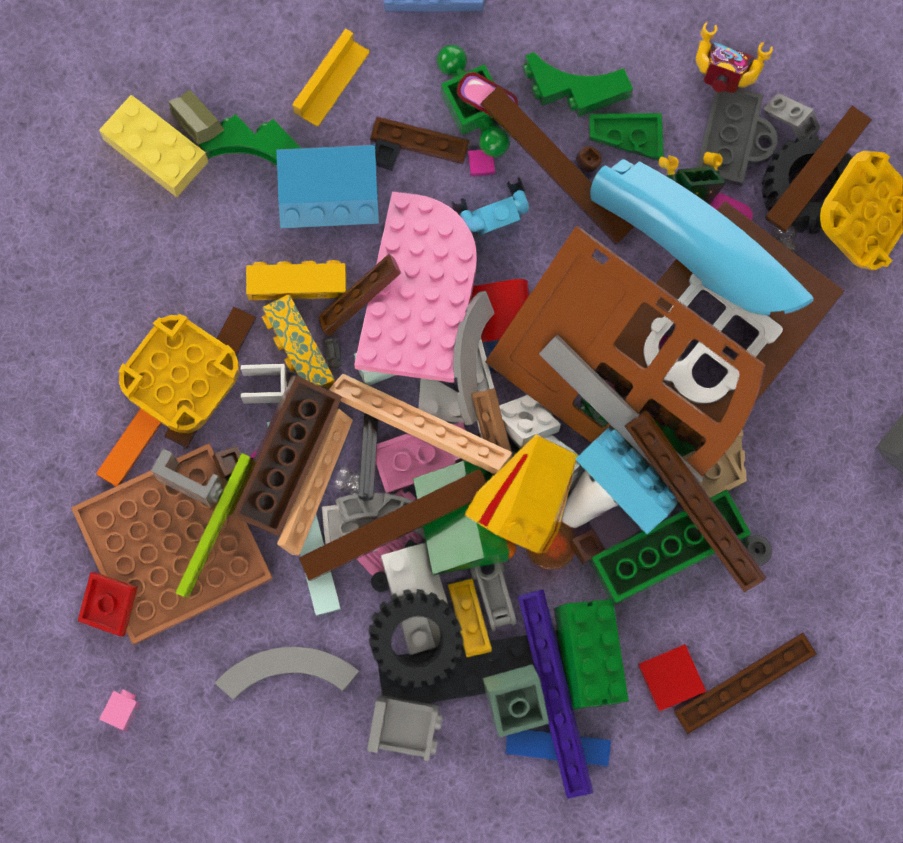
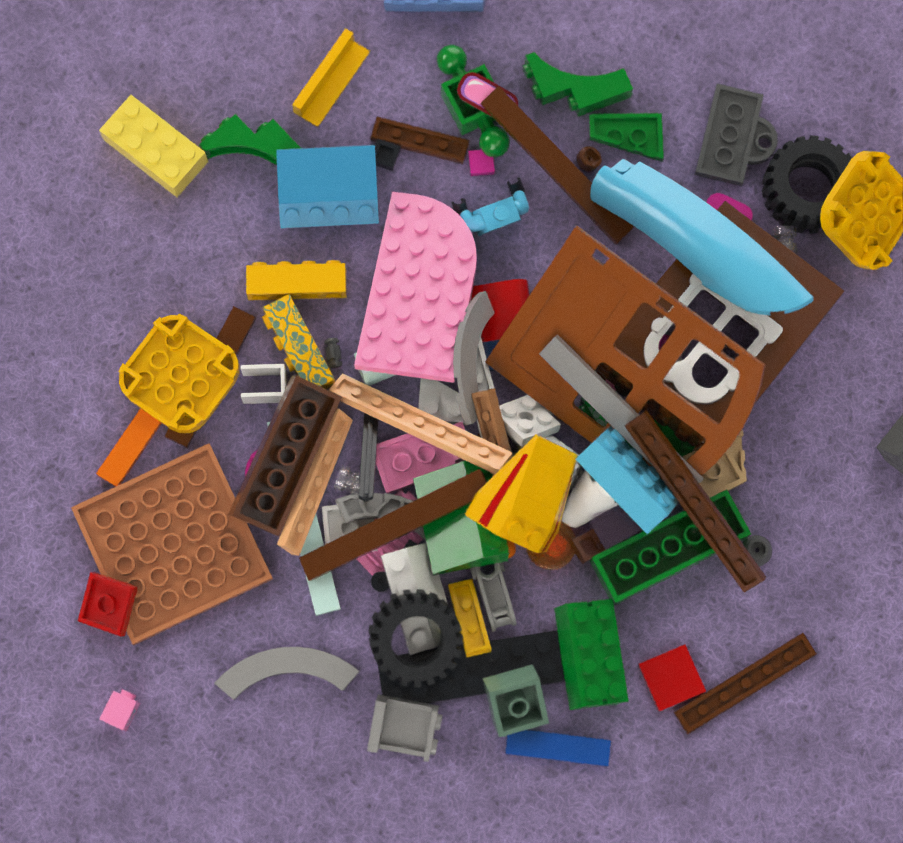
light grey panel [151,449,224,507] -> none
olive piece [169,90,224,144] -> none
lime tile [176,453,252,598] -> none
reddish brown tile [212,446,241,479] -> none
reddish brown tile [318,254,401,336] -> none
dark purple tile [518,589,594,799] -> none
dark green torso [659,152,726,205] -> none
torso [695,22,773,93] -> none
light grey bracket [764,94,821,140] -> none
reddish brown tile [765,105,872,233] -> none

